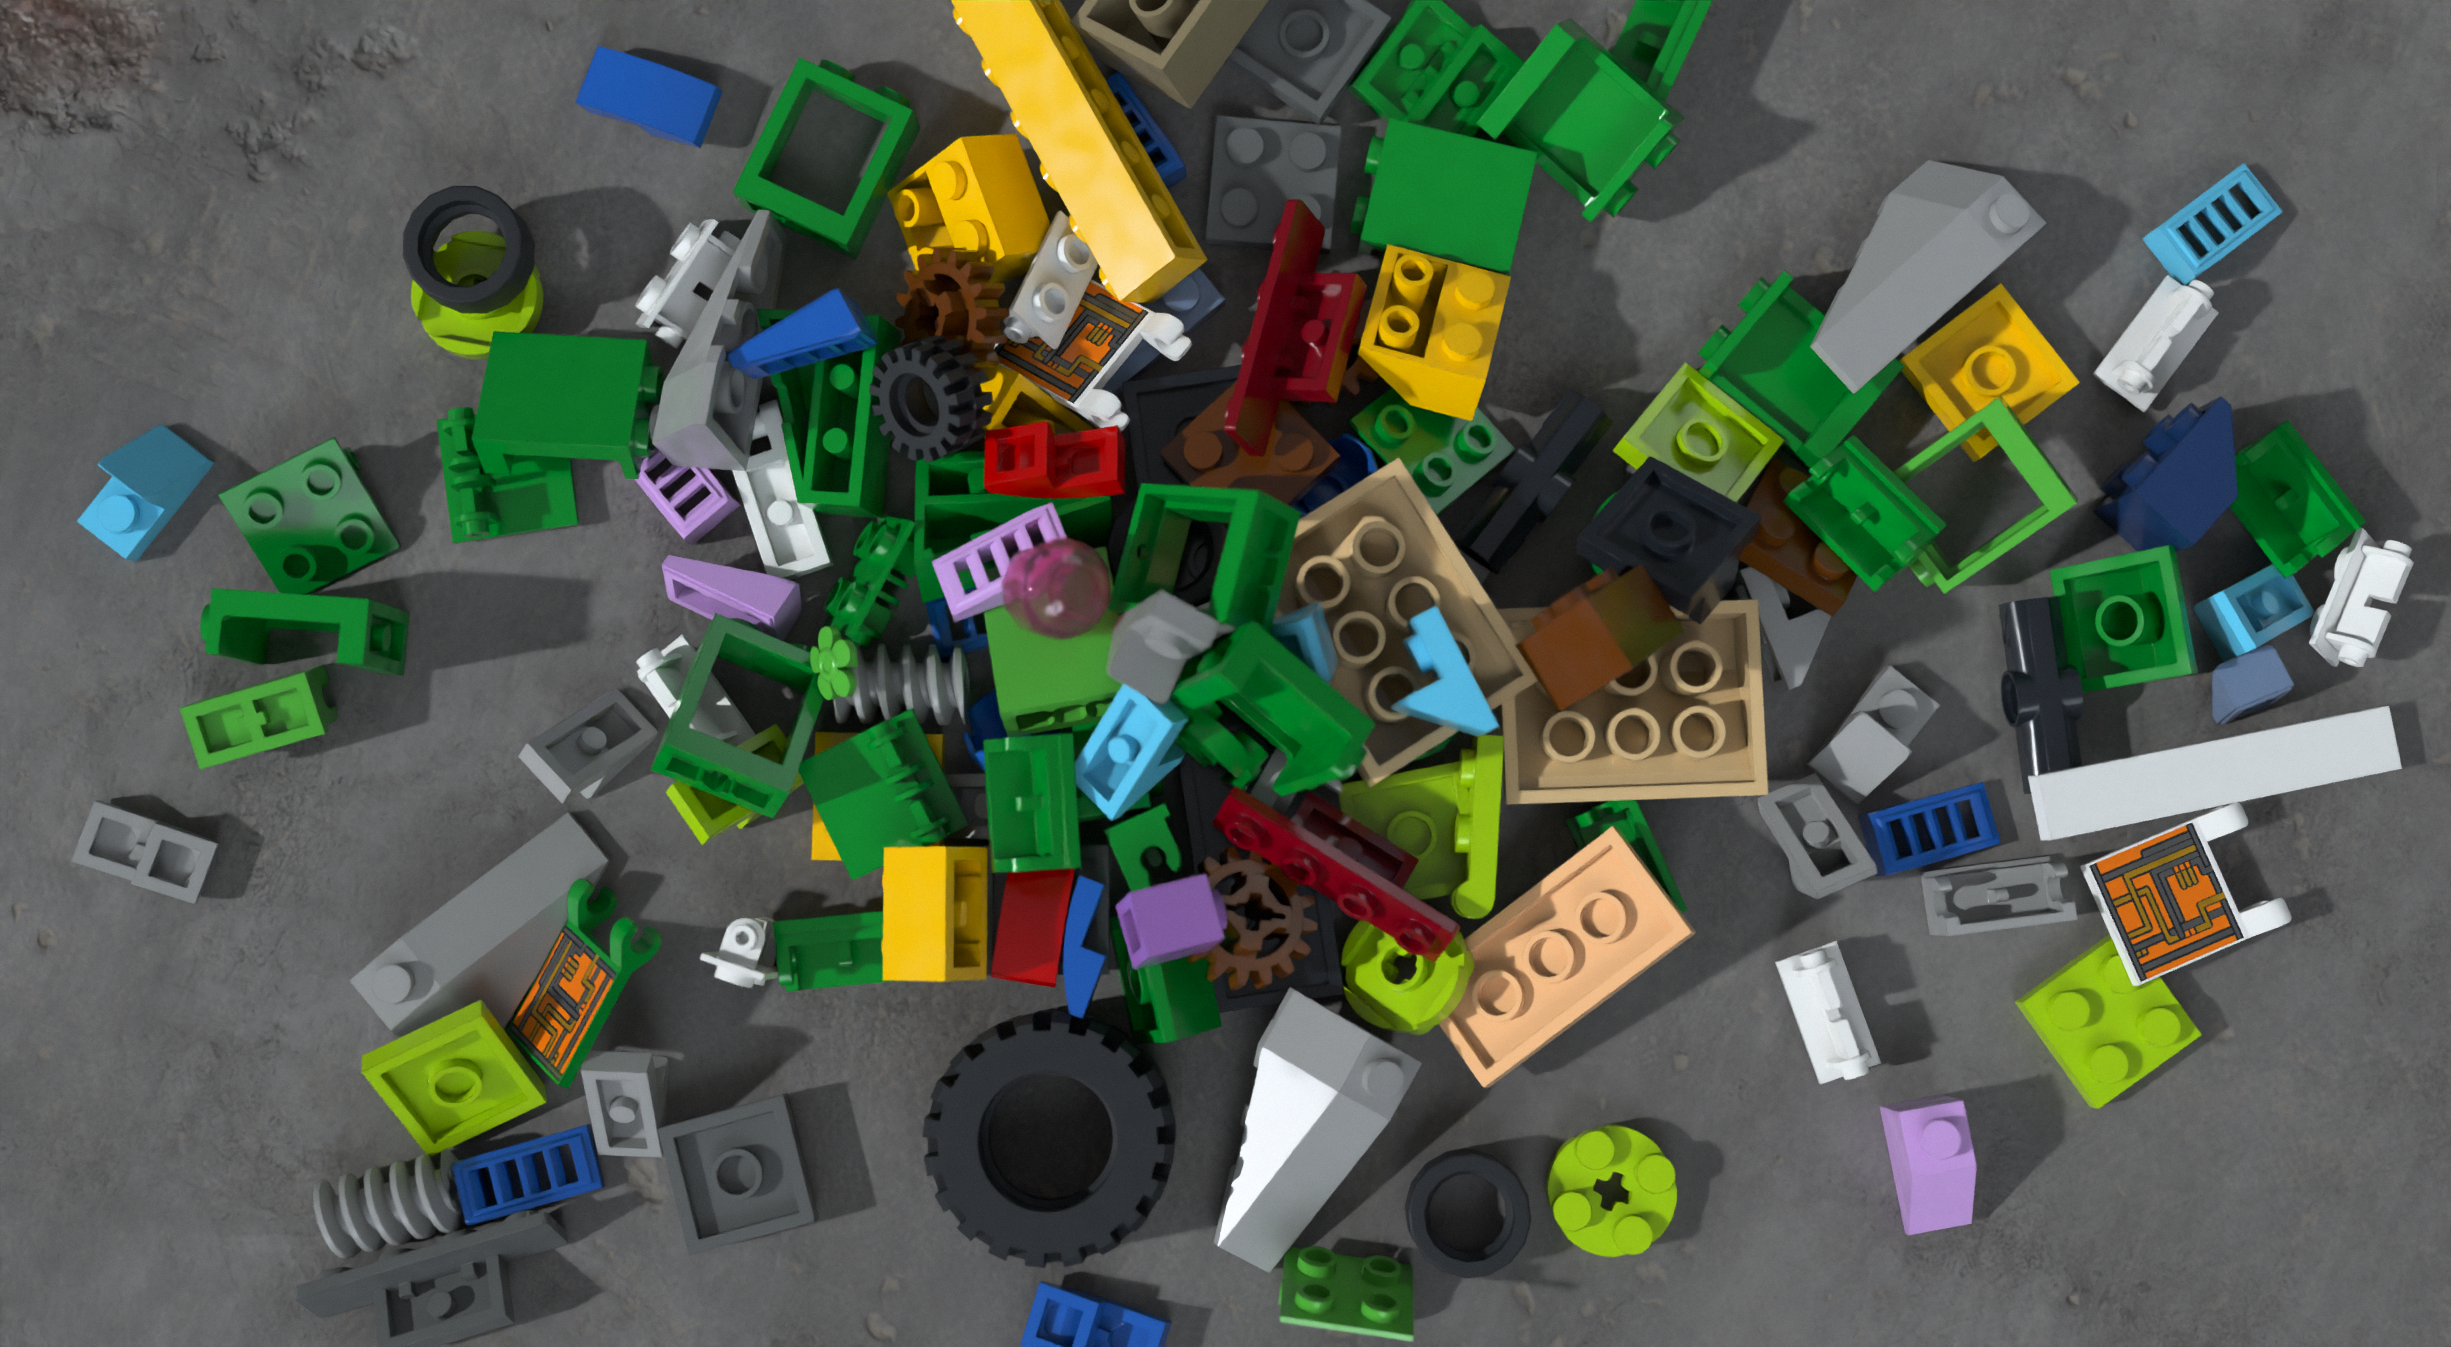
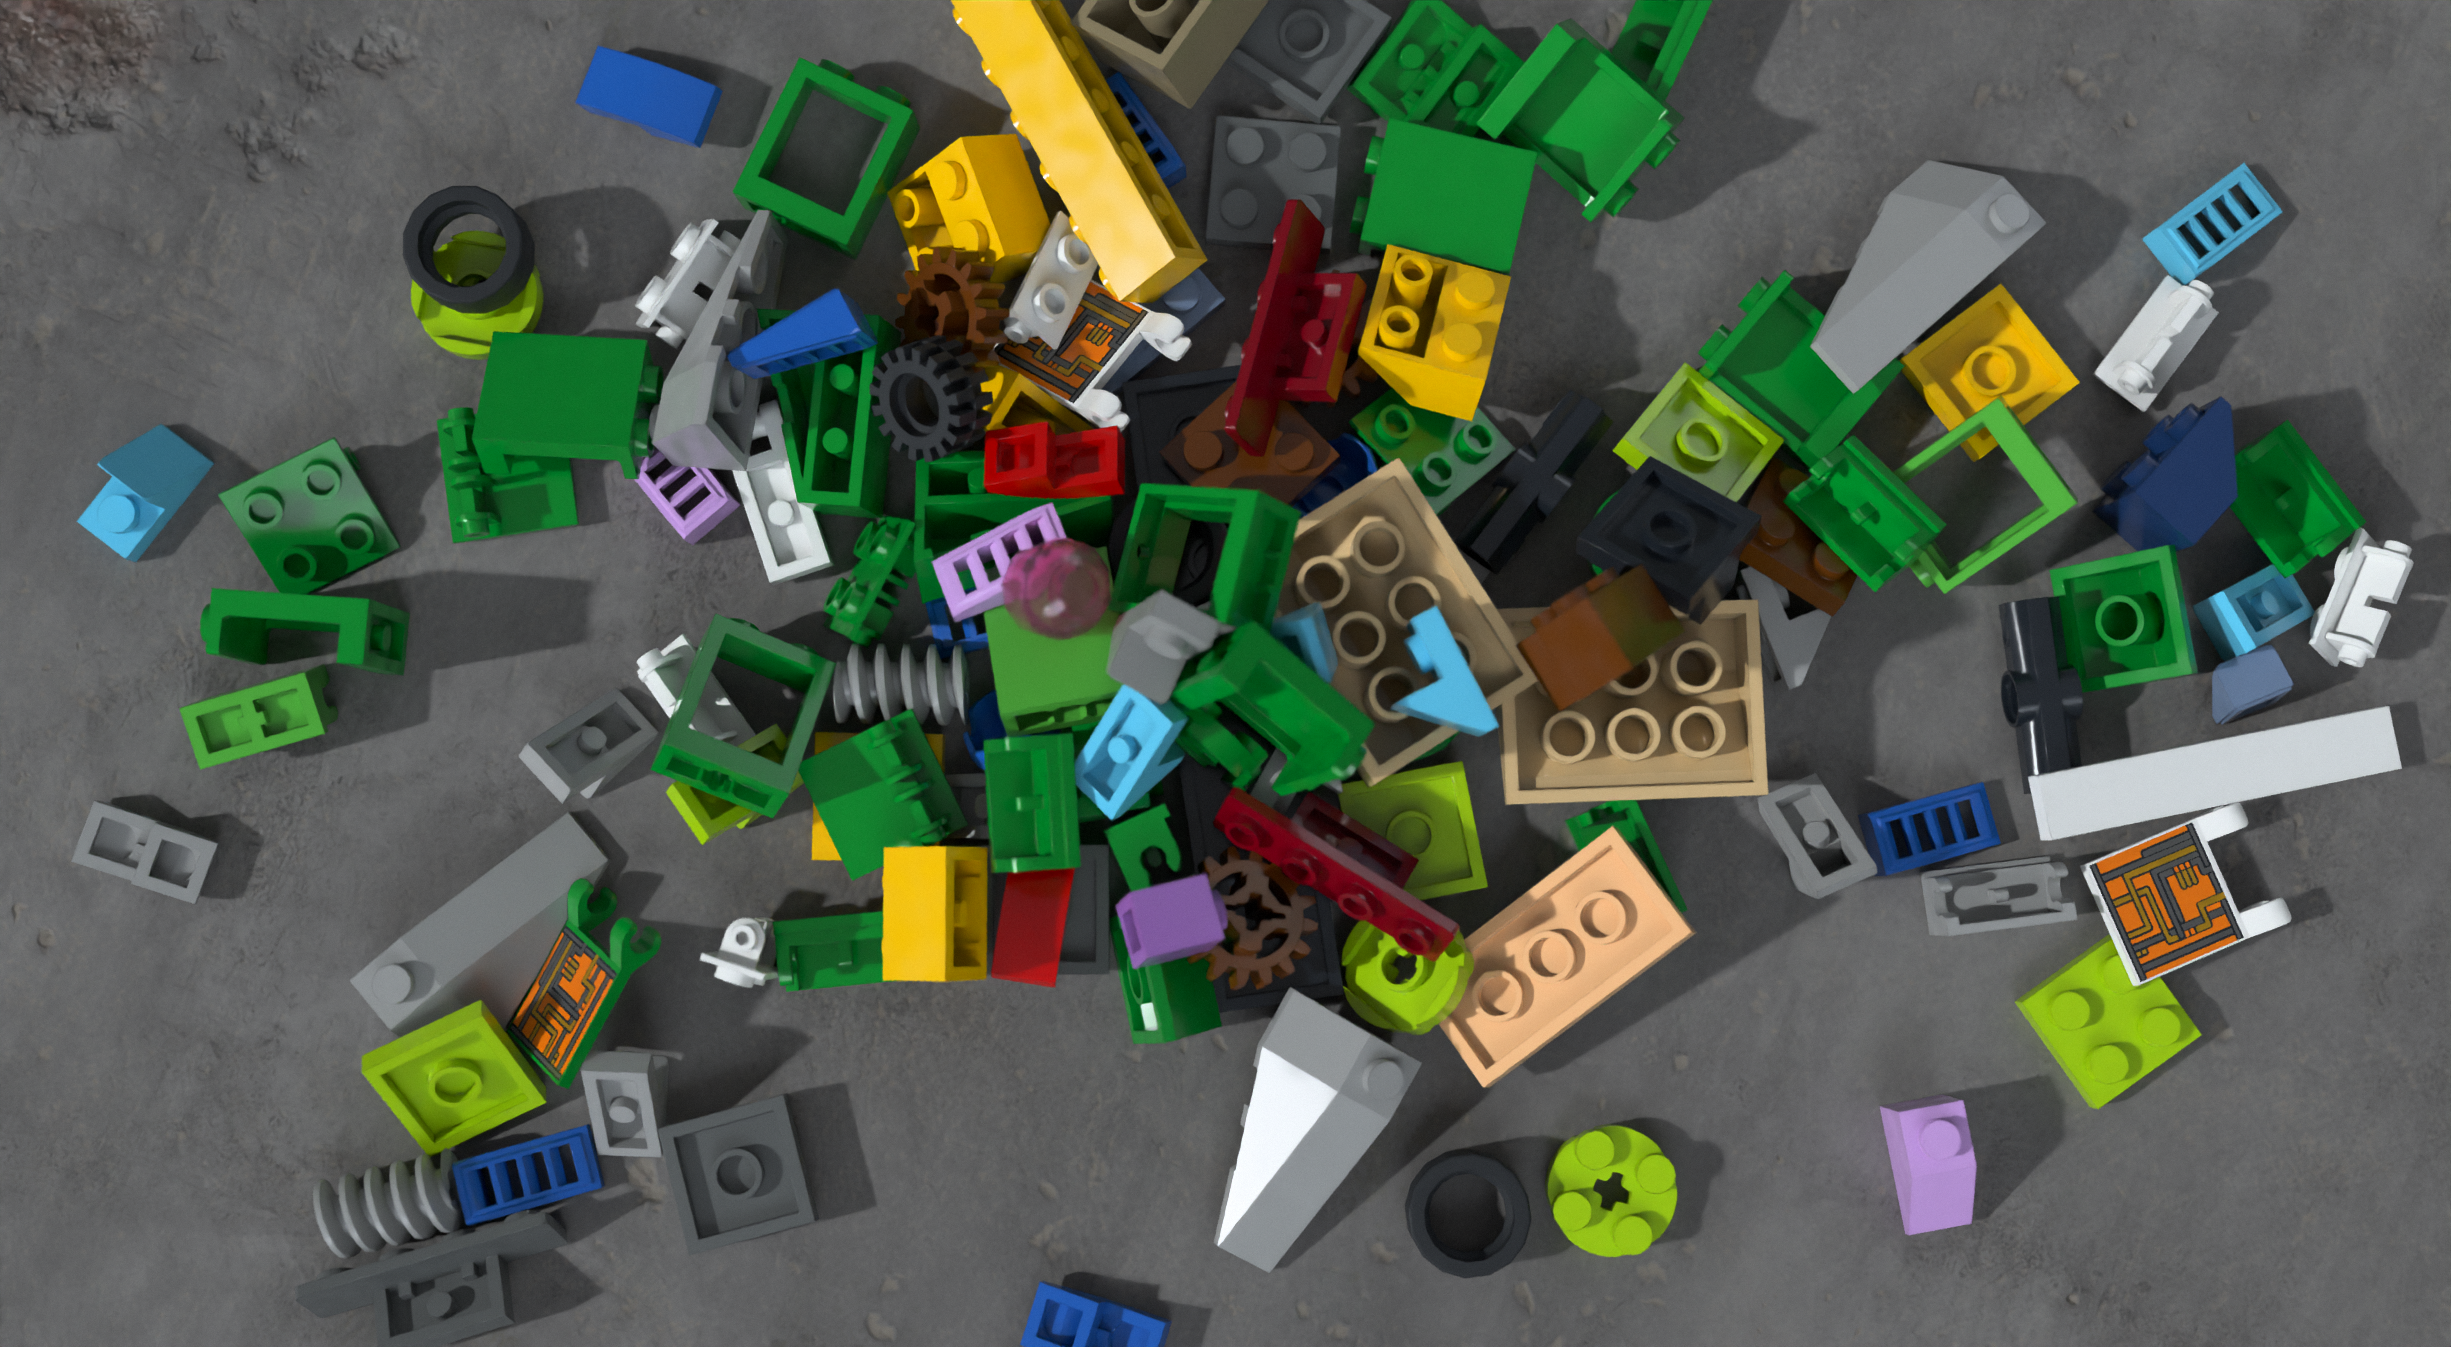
lavender slope [662,555,802,641] -> none
bright green plant [810,625,858,700] -> none
black tyre [922,1010,1176,1268] -> none
blue slope [1063,875,1108,1018] -> none
bright green hinge [1278,1246,1414,1342] -> none
lime plate [1450,735,1504,919] -> none
white hinge [1775,941,1881,1084] -> none
light grey slope [1806,665,1940,805] -> none

